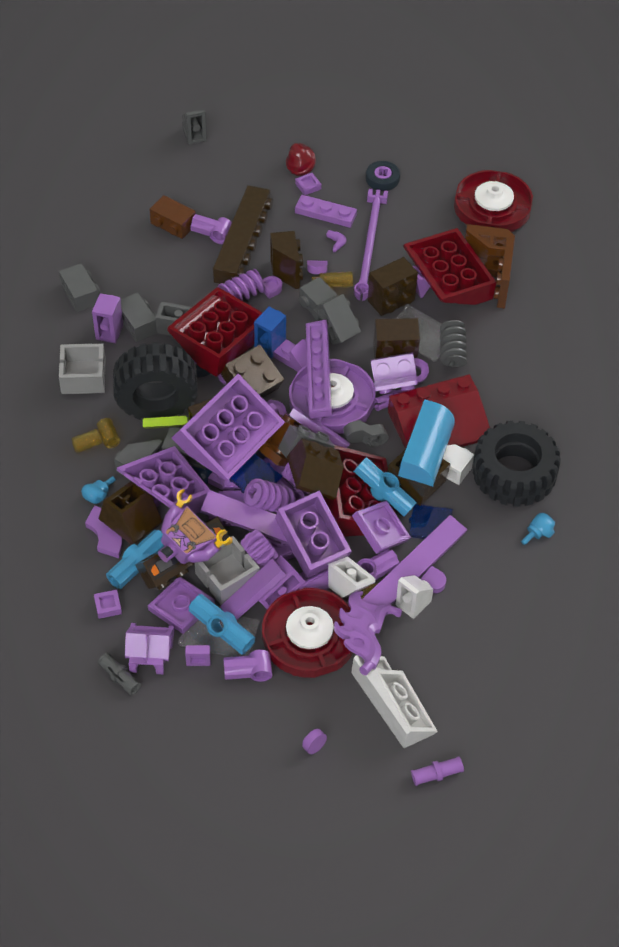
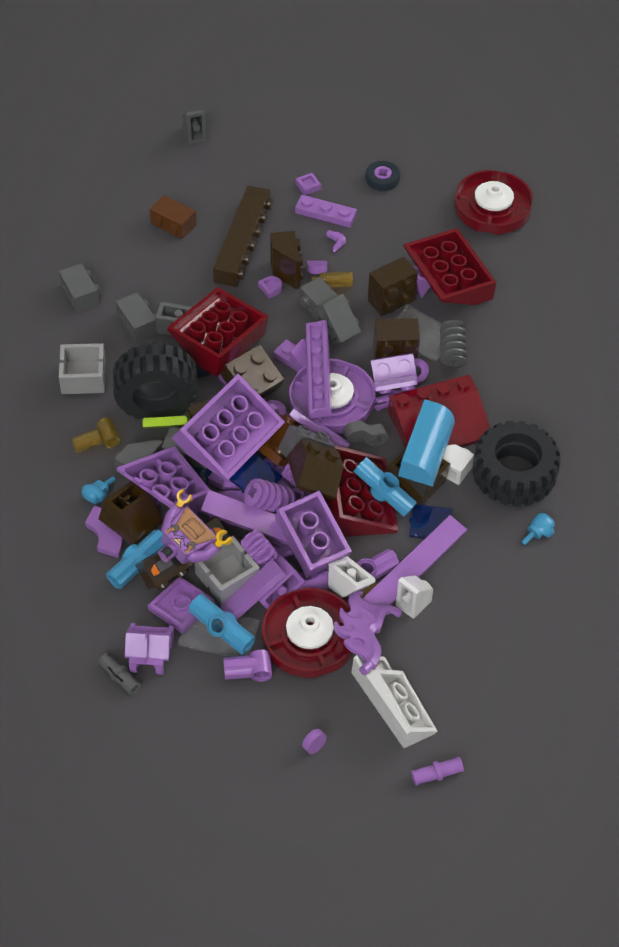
medium lavender brick [92,293,123,344] -> none
medium lavender plate [94,590,122,619] -> none
medium lavender tile [185,645,211,666] -> none
medium lavender piece [191,214,232,244] -> none
medium lavender piece [218,268,264,301] -> none
blue brick [254,307,286,359] -> none
dark red hat [286,143,316,176] -> none
medium lavender tile [352,500,411,554] -> none
medium lavender hinge [354,189,388,301] -> none
medium lavender tile [421,565,446,593] -> none
reddish brown bracket [465,224,515,309] -> none

